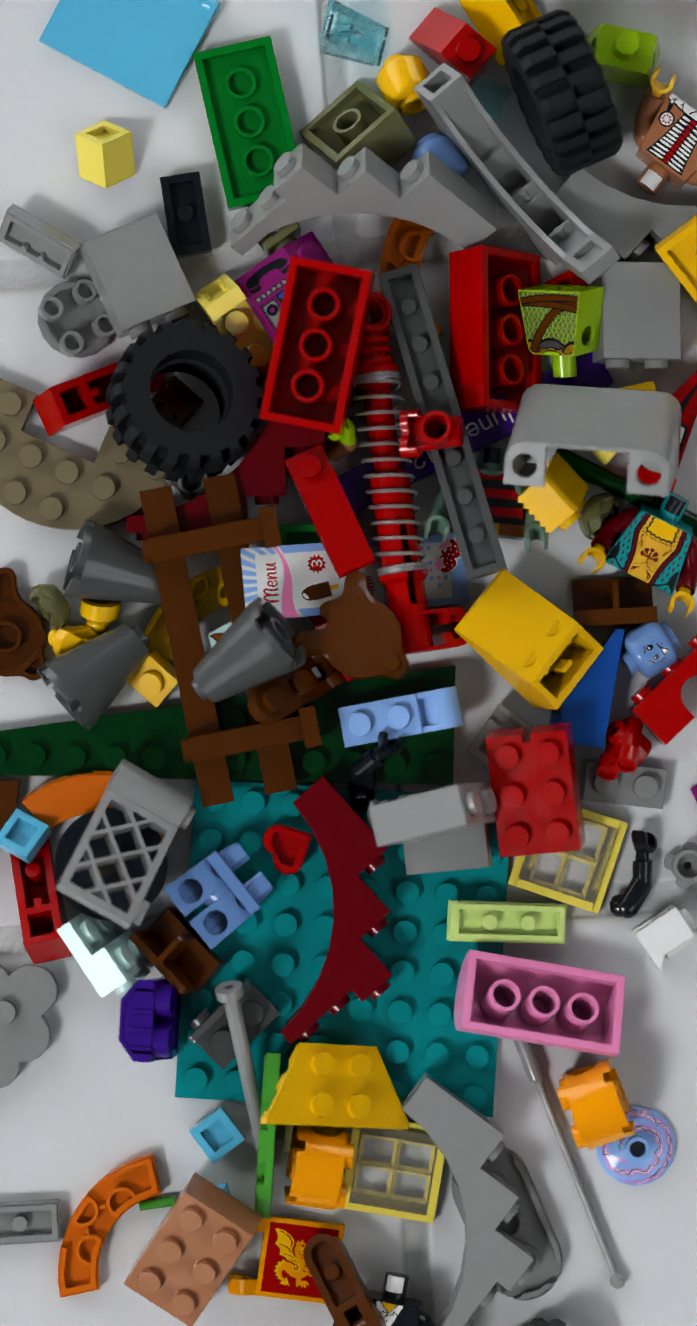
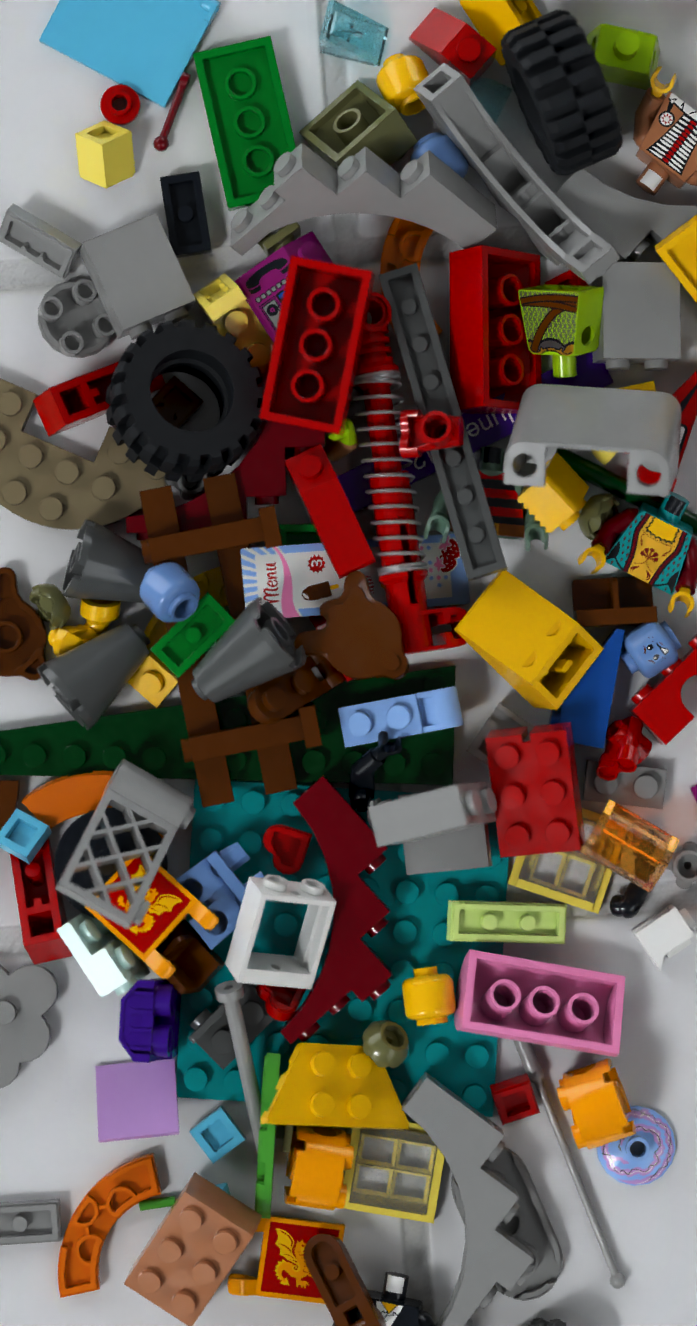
none -> flag [85,849,219,979]
none -> lavender piece [95,1058,180,1143]
none -> red plate [100,85,140,125]
none -> medium blue head [140,562,200,623]
none -> green plate [150,592,235,678]
none -> dark red hinge [153,72,191,152]
none -> white window [225,874,337,990]
none -> red tile [256,984,306,1021]
none -> olive plate [362,1020,409,1068]
none -> yellow head [402,966,456,1026]
none -> red tile [489,1073,540,1125]
none -> clear orange panel [580,799,679,893]

